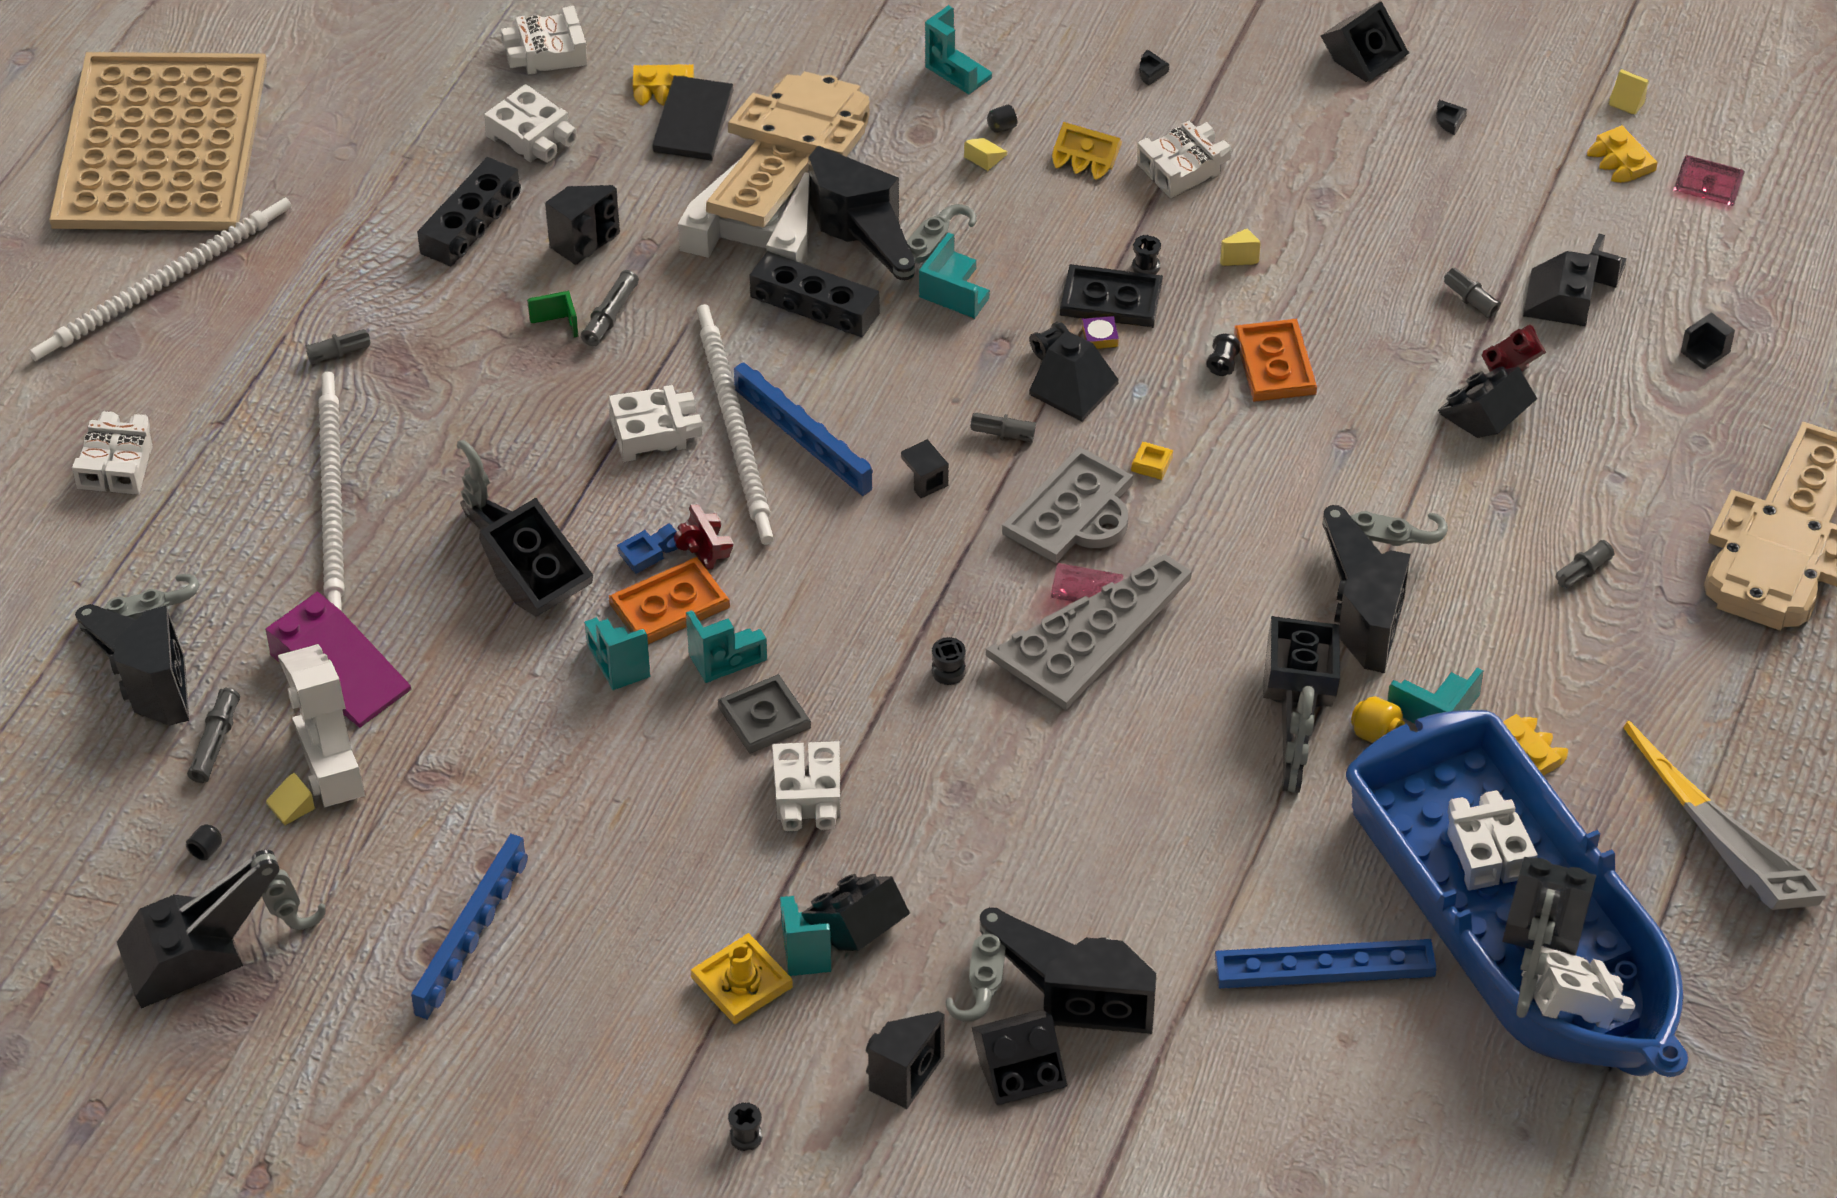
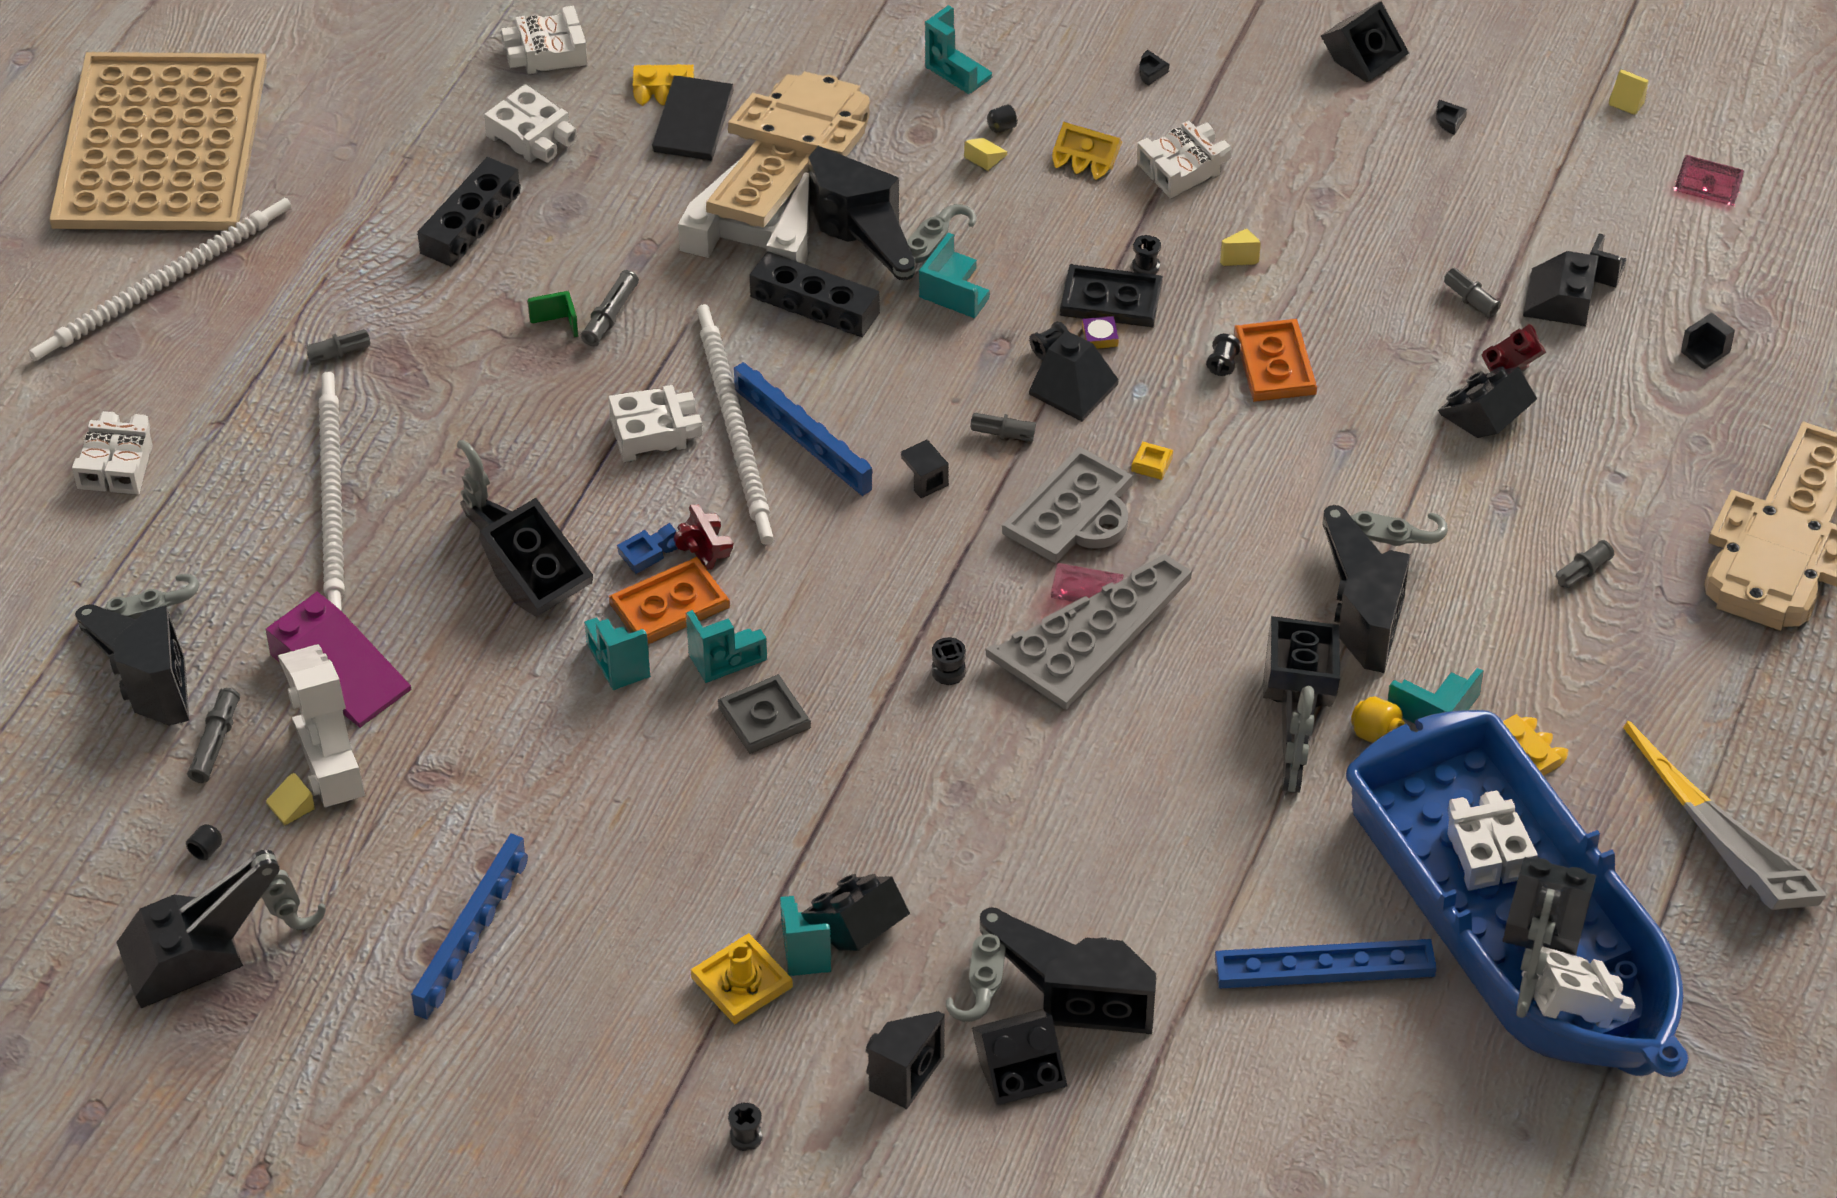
black slope [545,185,620,265] -> none
white hips [772,741,840,831] -> none
yellow plate [1587,125,1658,183] -> none

